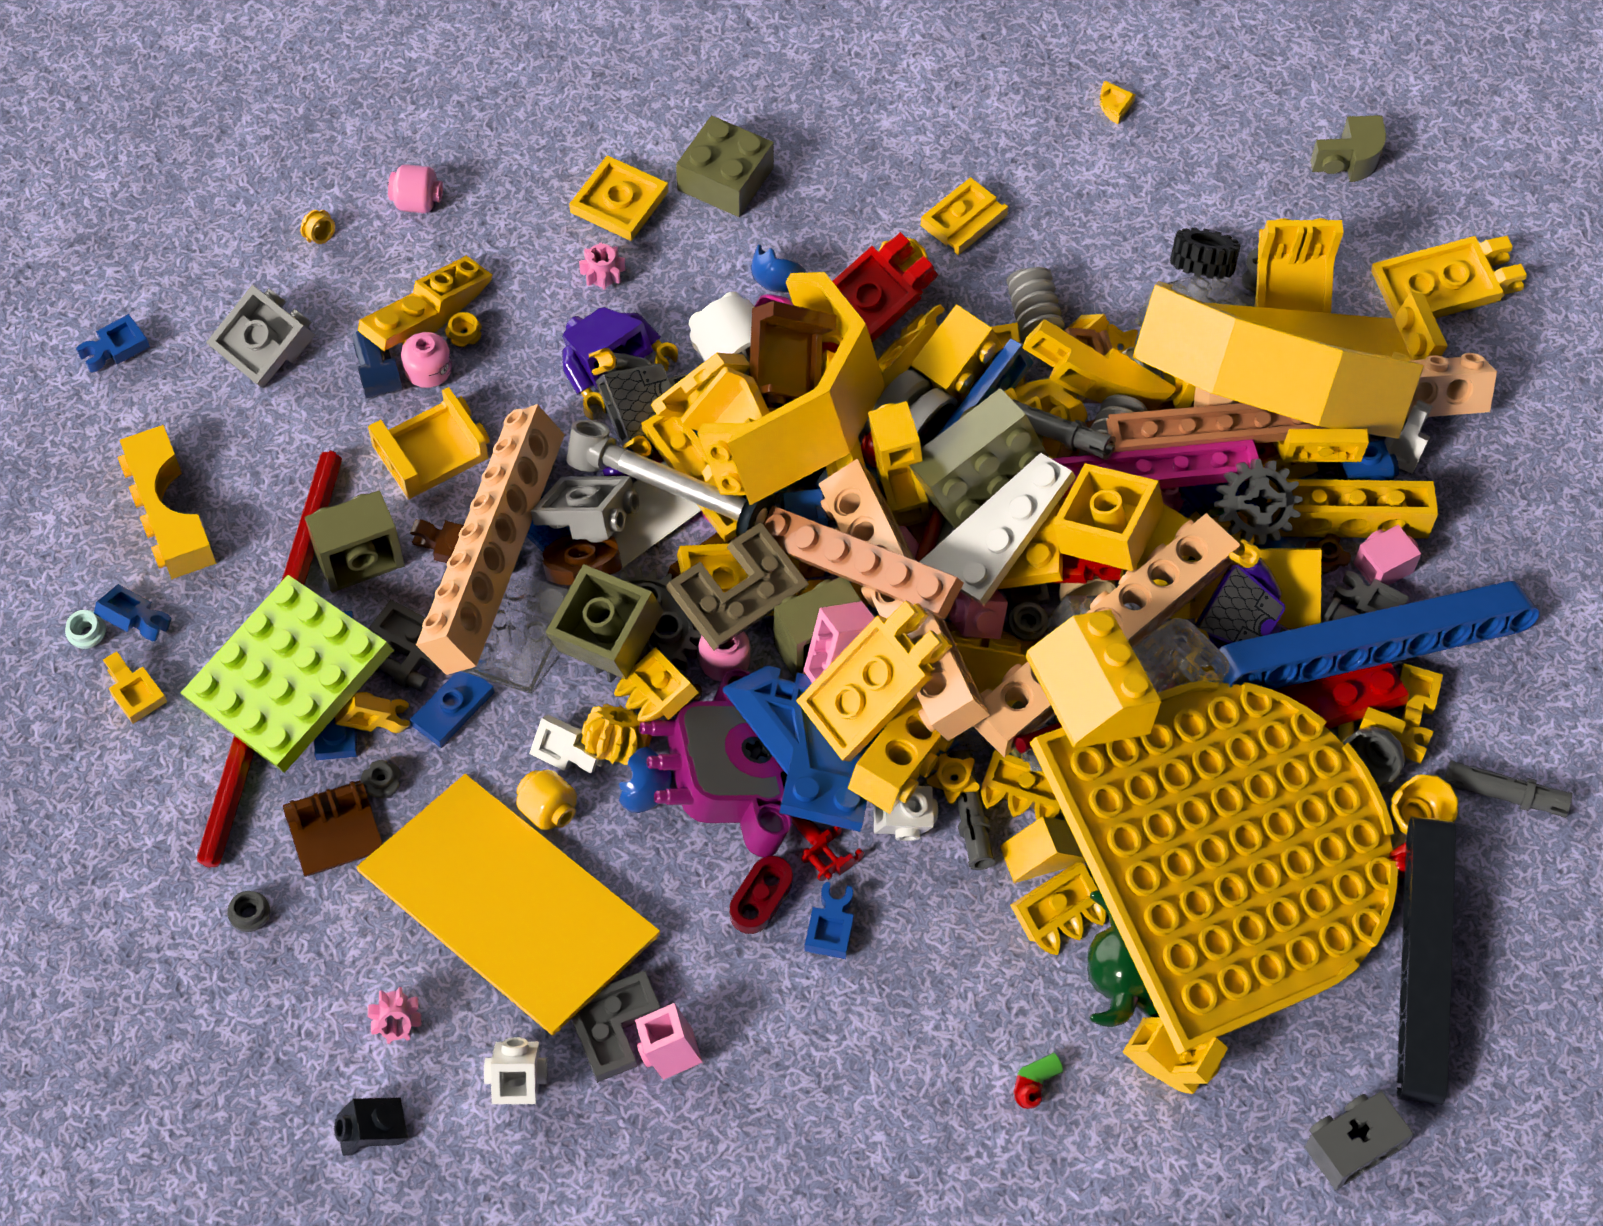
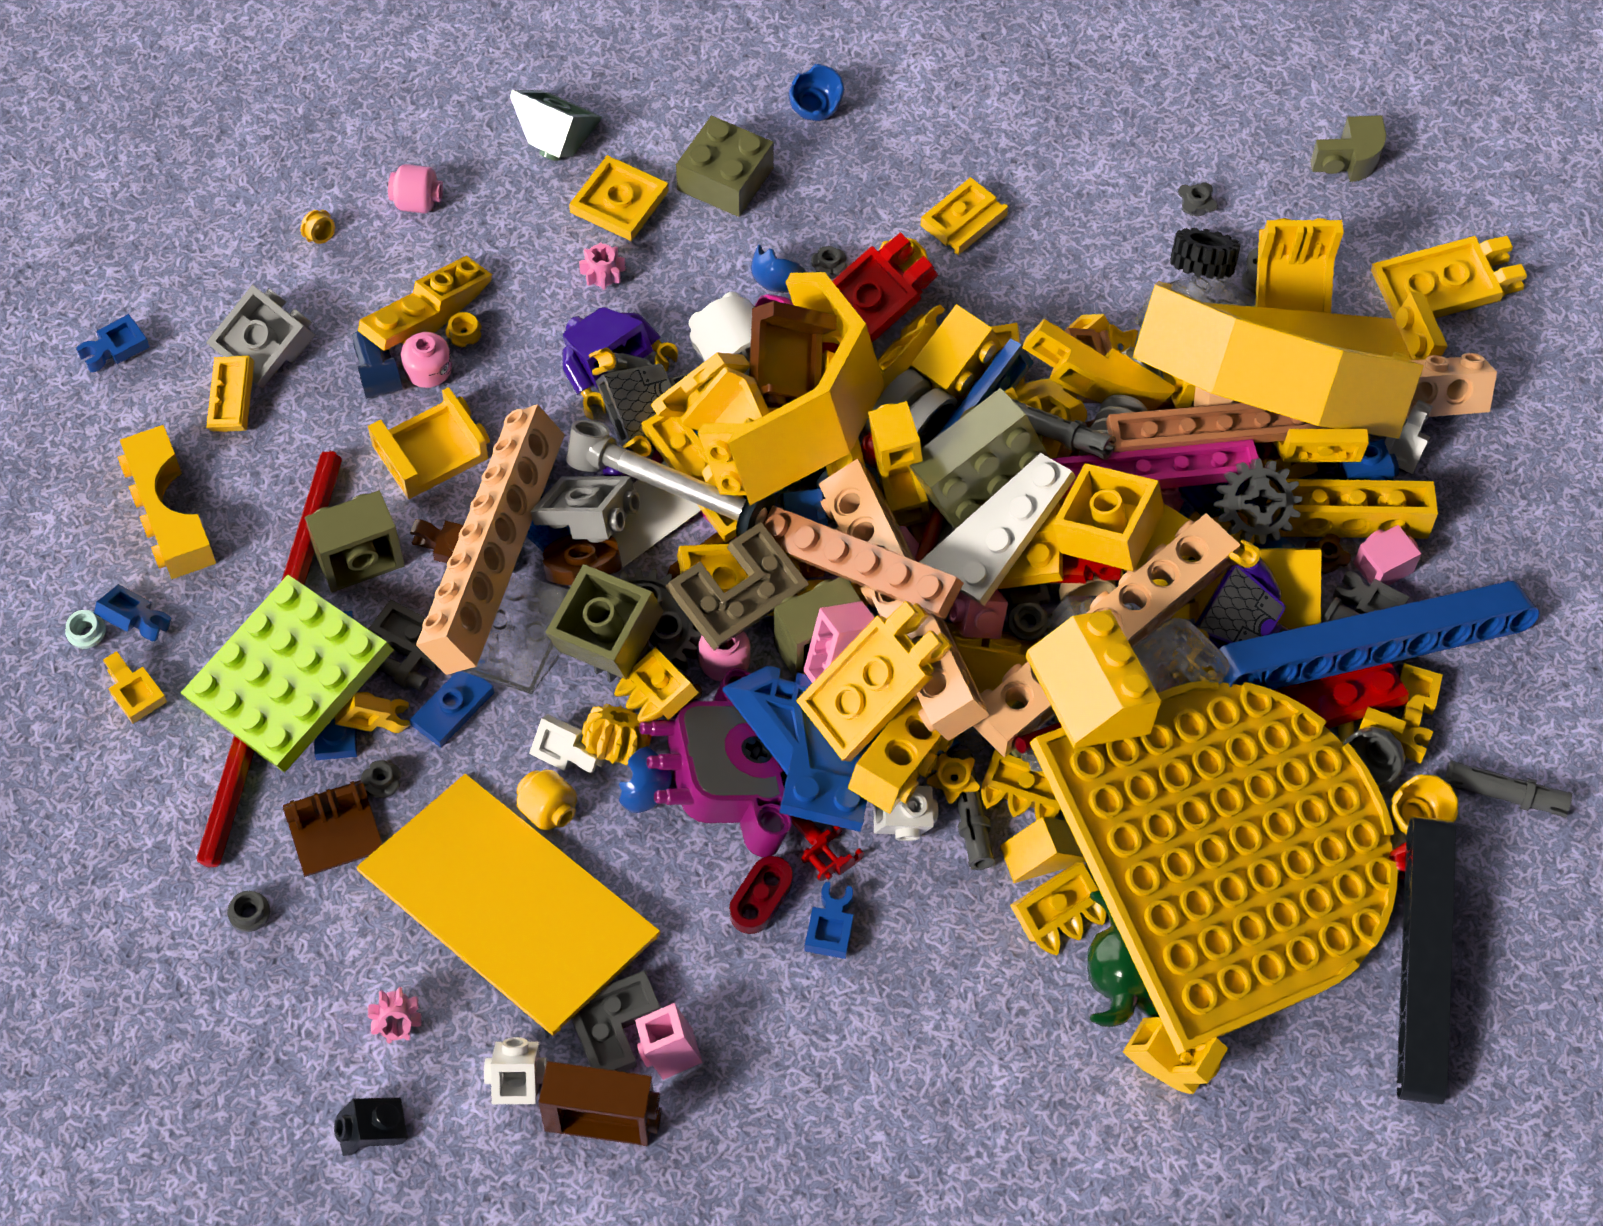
light grey piece [1006,267,1065,345] -> none
arm [1013,1053,1063,1109] -> none
yellow tile [1100,81,1136,124] -> none
dark grey brick [1304,1091,1414,1191] -> none
none -> yellow plate [206,356,255,432]
none -> slope [510,90,602,161]
none -> reddish brown window [538,1061,662,1146]
none -> blue hair [788,64,845,121]
none -> dark grey plate [811,246,847,279]
none -> dark grey plate [1178,182,1217,216]

